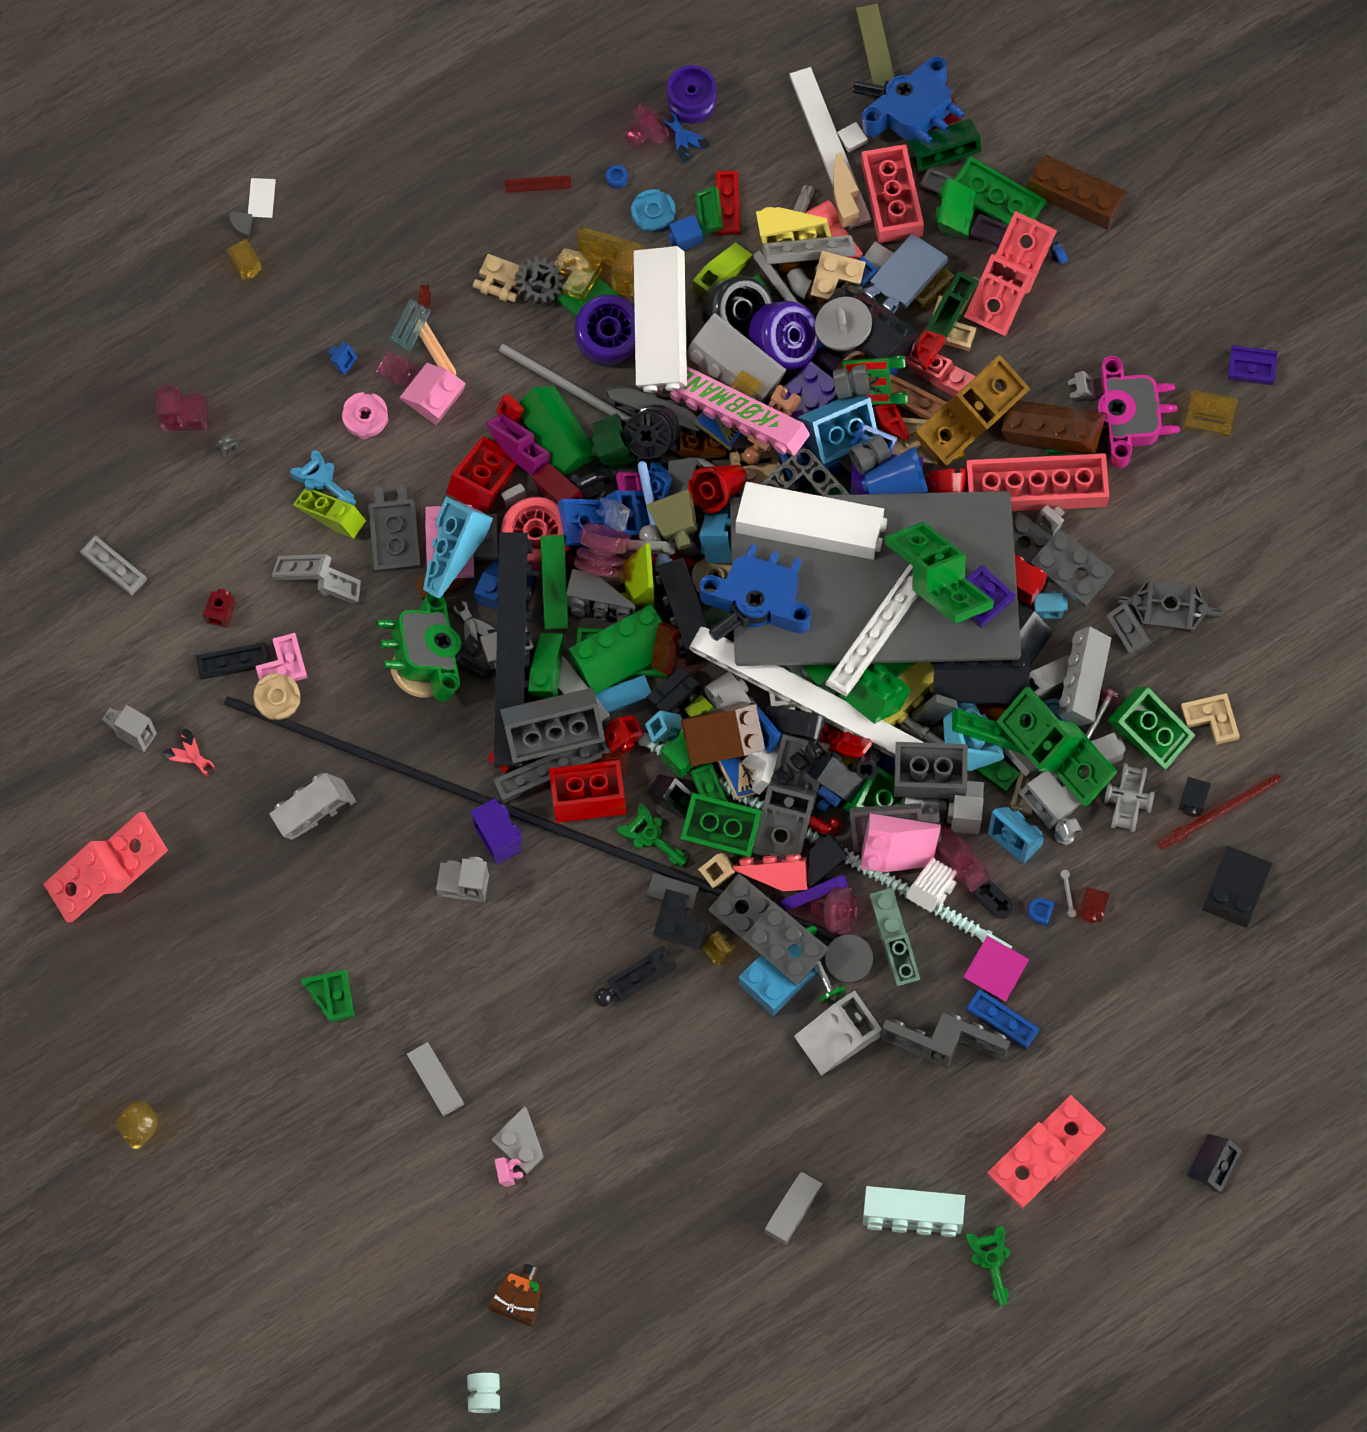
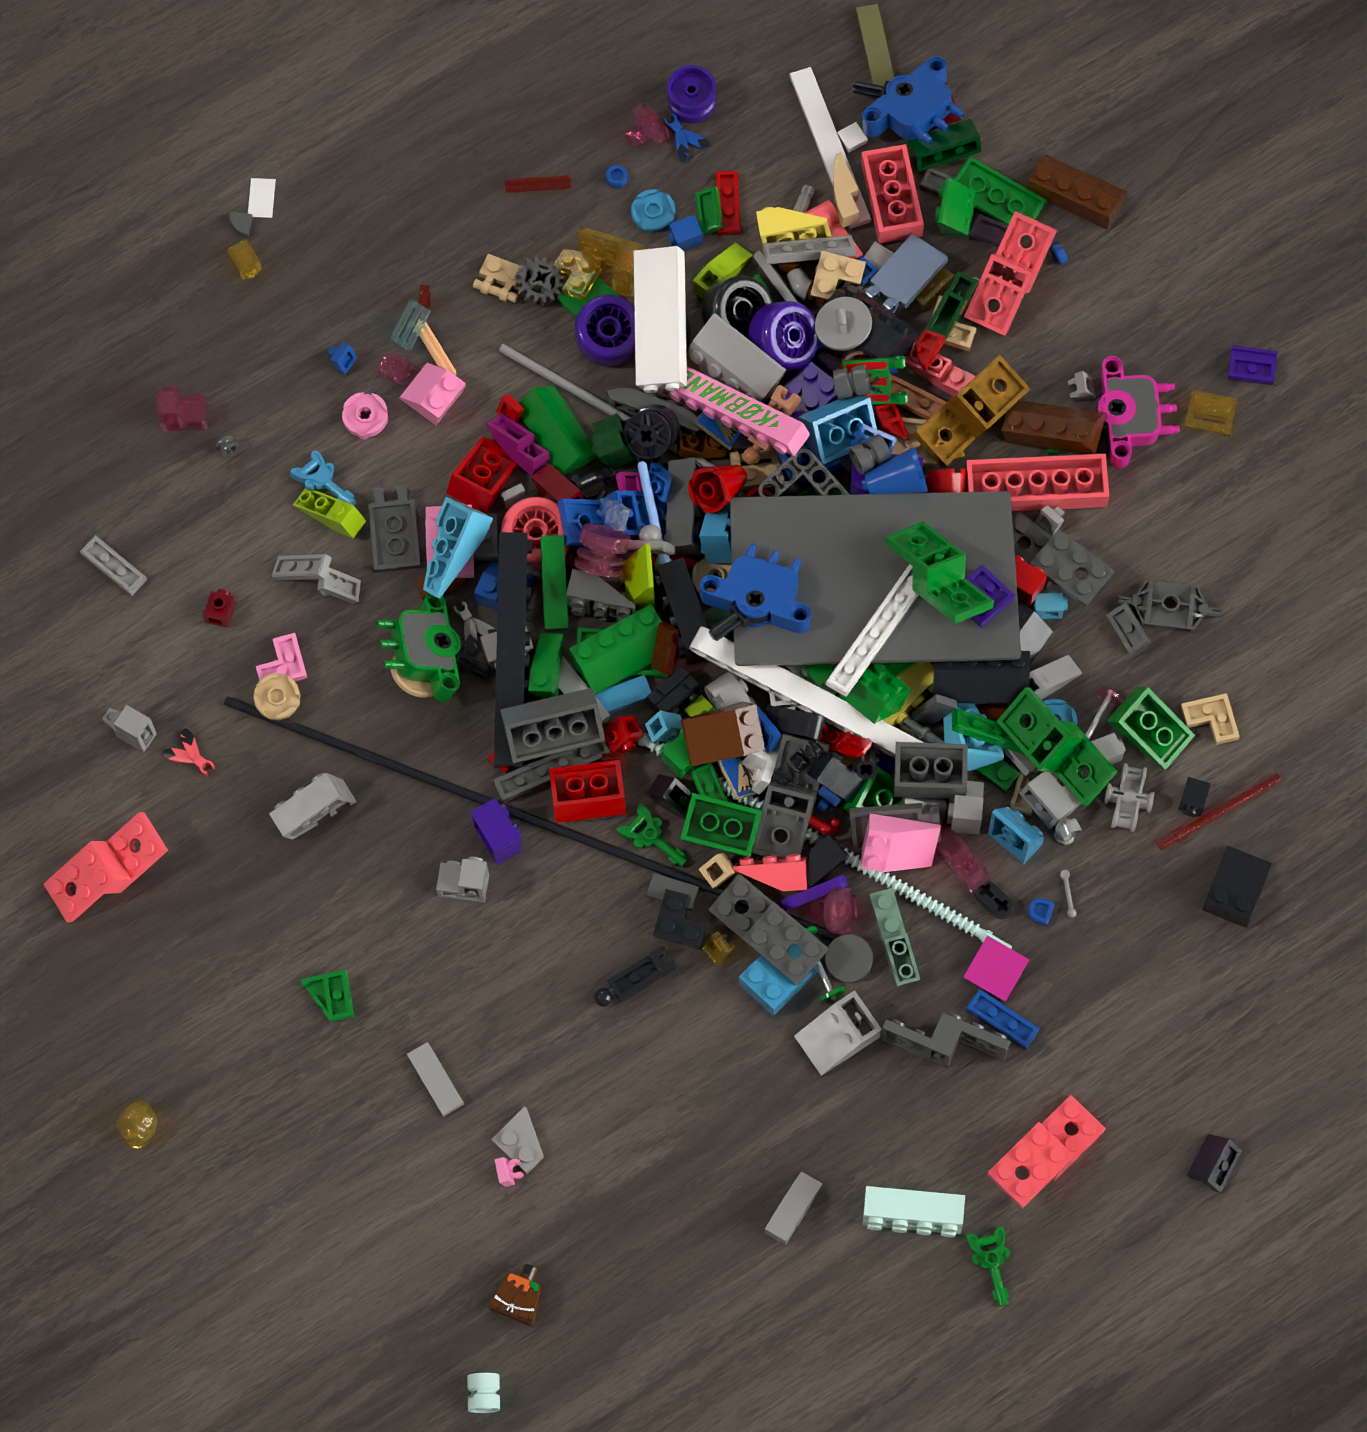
black tile [196,642,269,680] -> none
olive torso [646,489,697,550] -> none
clear yellow tile [731,370,762,398] -> none
white brick [736,482,887,560] -> none
white brick [906,858,957,912] -> none
light grey brick [1058,627,1111,727] -> none
clear red bracket [1078,887,1110,923] -> none

